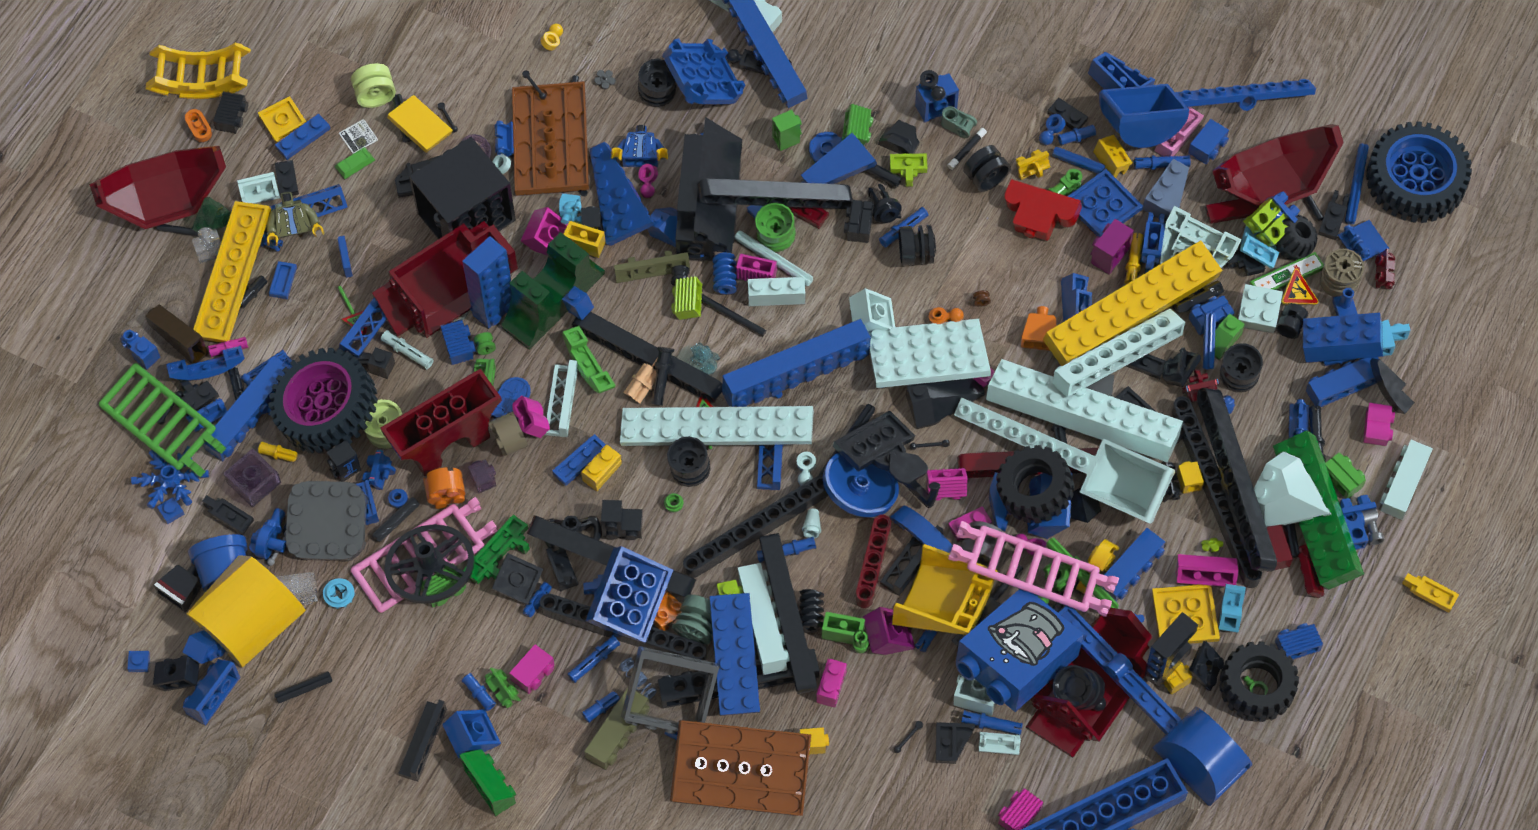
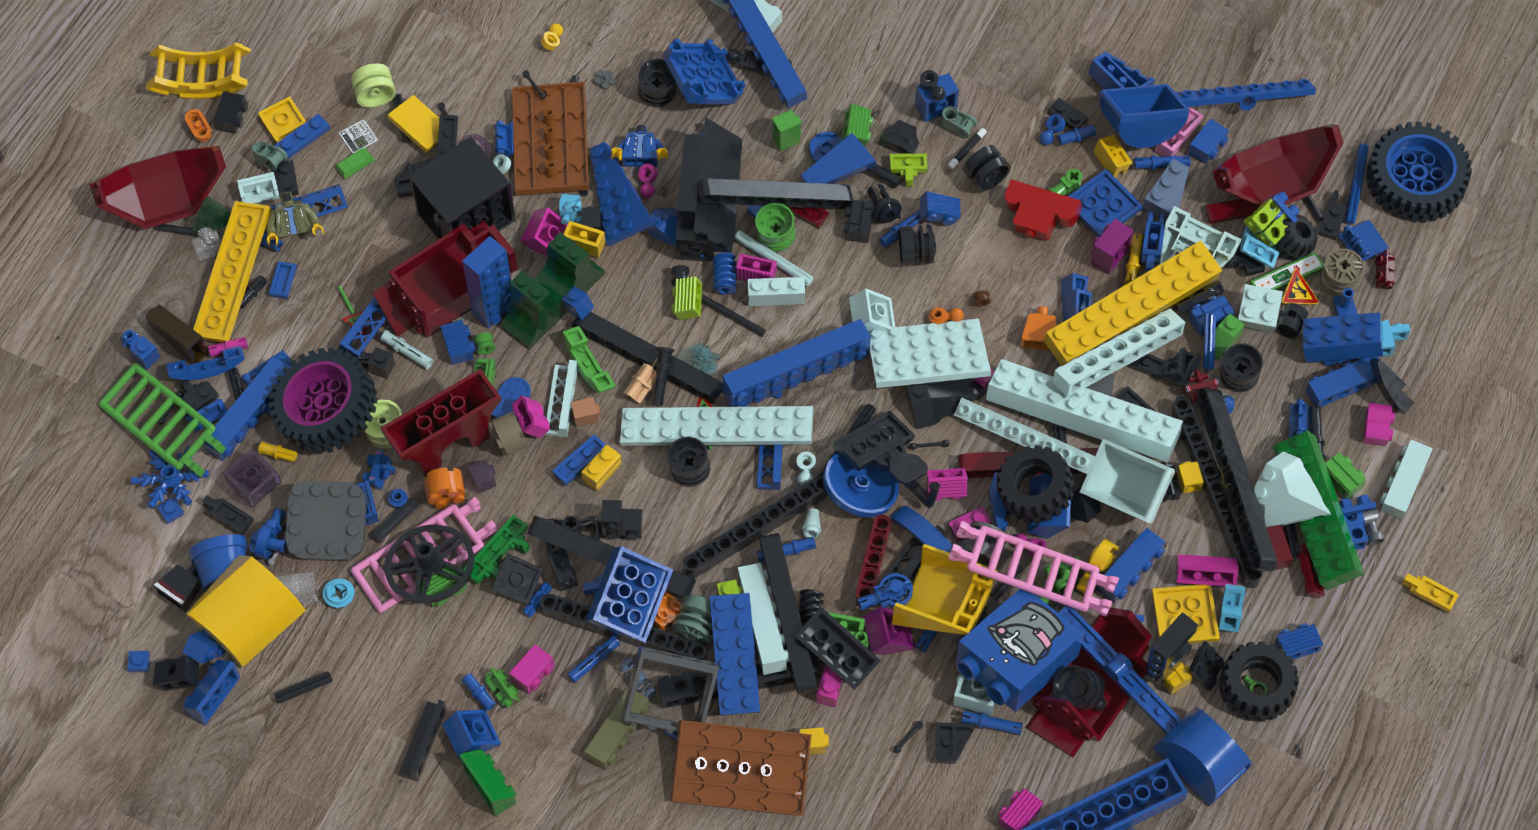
black brick [327,440,361,482] -> none
blue tile [337,236,353,278] -> none
blue axle [581,691,620,723] -> none
olive hinge [614,250,690,283] -> none
bright green plate [664,493,684,512] -> none
light aqua hinge [979,732,1021,755] -> none
yellow hips [1016,149,1050,180] -> none
bright green axle [1046,538,1119,609] -> none
blue axle [1052,147,1105,174] -> none
lime plant [1201,538,1224,552] -> none
none -> sand green piece [251,141,288,171]
none -> black plate [437,114,458,158]
none -> nougat brick [571,397,601,427]
none -> black slope [794,607,881,690]
none -> blue pin [857,573,913,611]
none -> blue brick [919,191,961,225]

